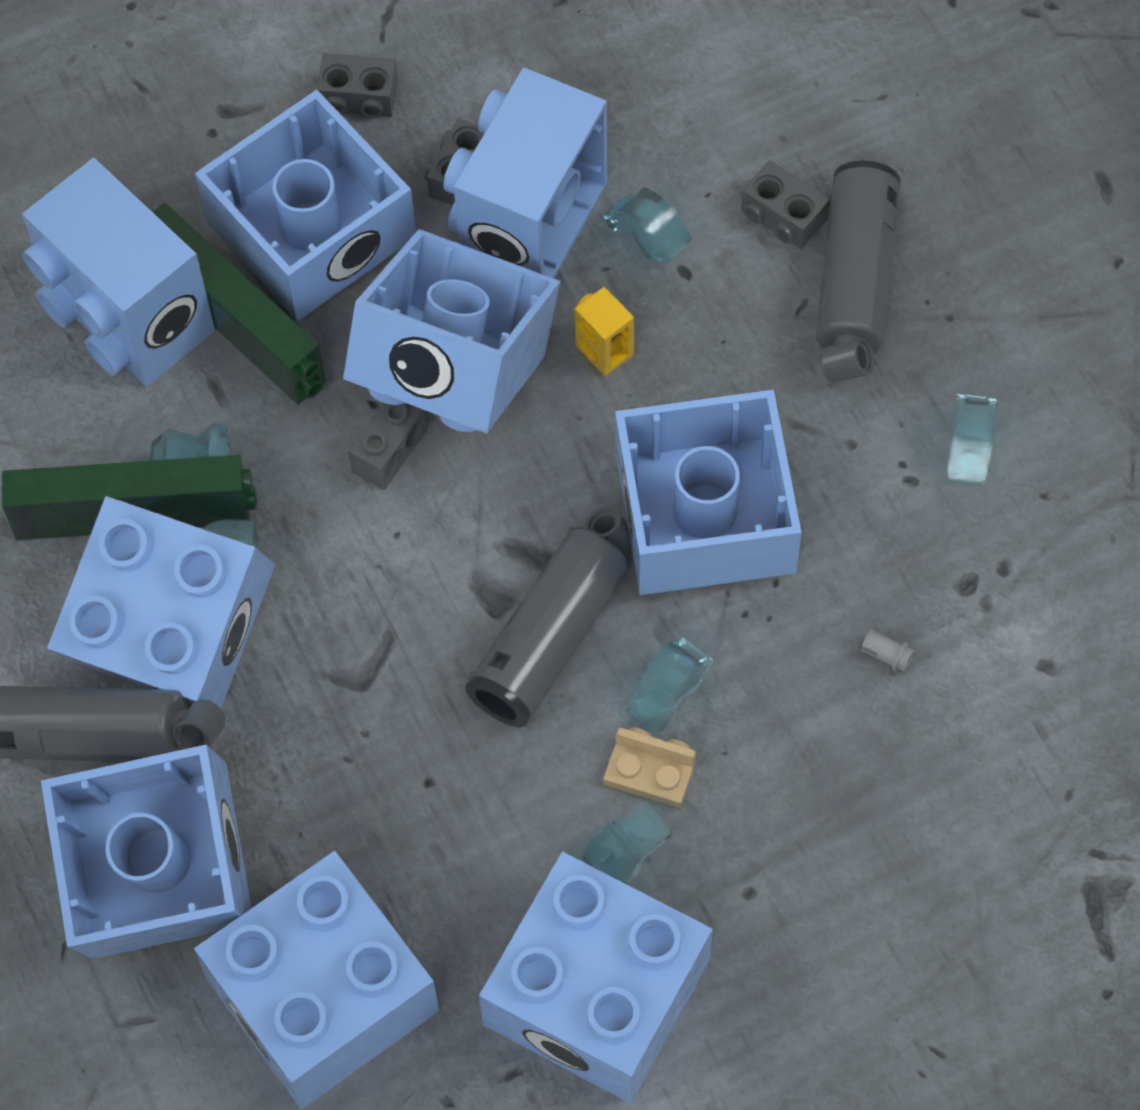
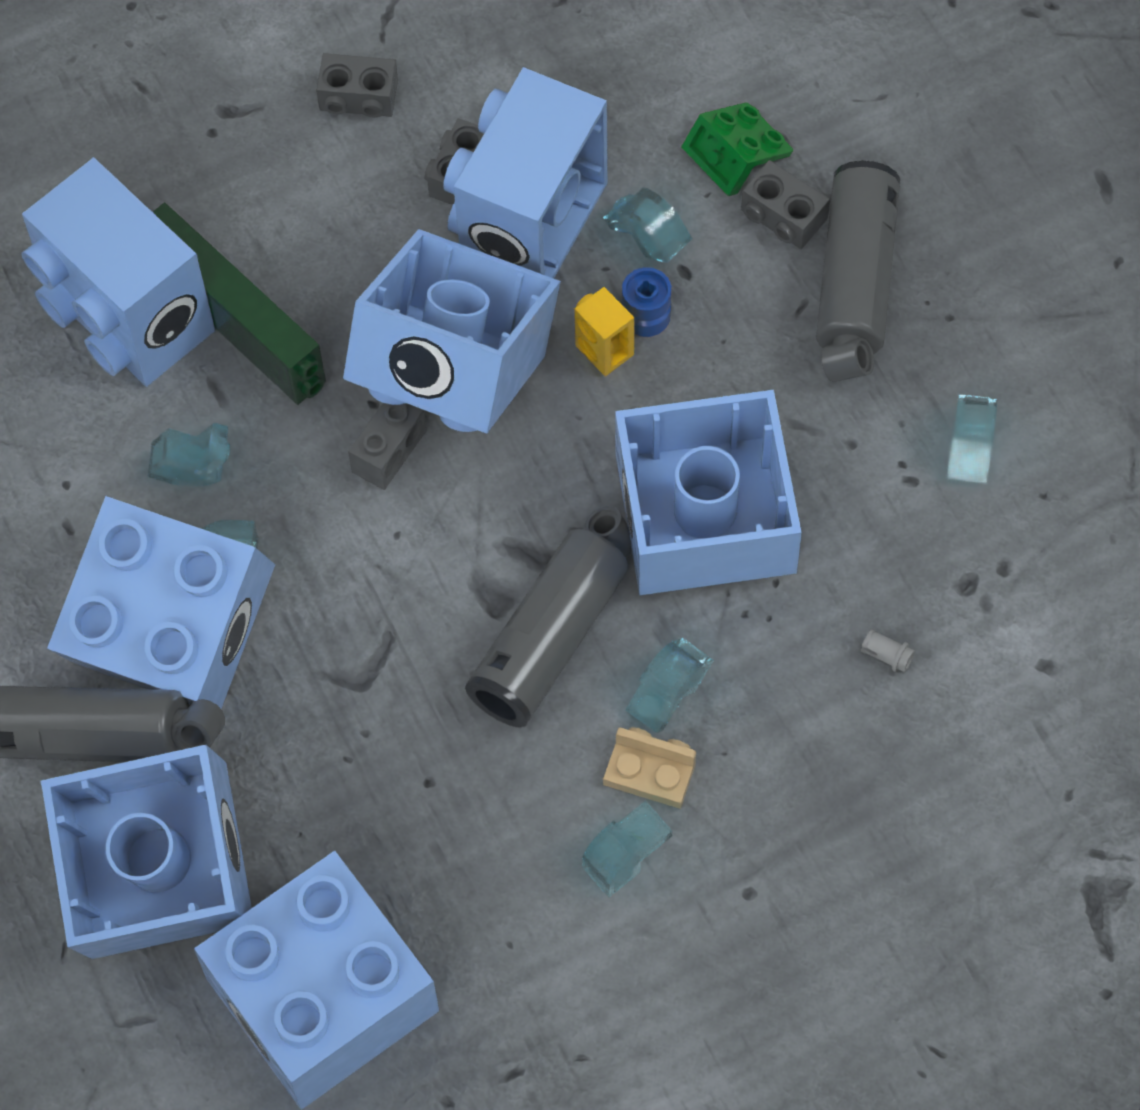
dark green brick [2,455,257,540] -> none
light blue brick [195,90,416,322] -> none
light blue brick [479,852,713,1104] -> none
none -> blue wheel [622,267,672,337]
none -> green bracket [681,102,793,196]

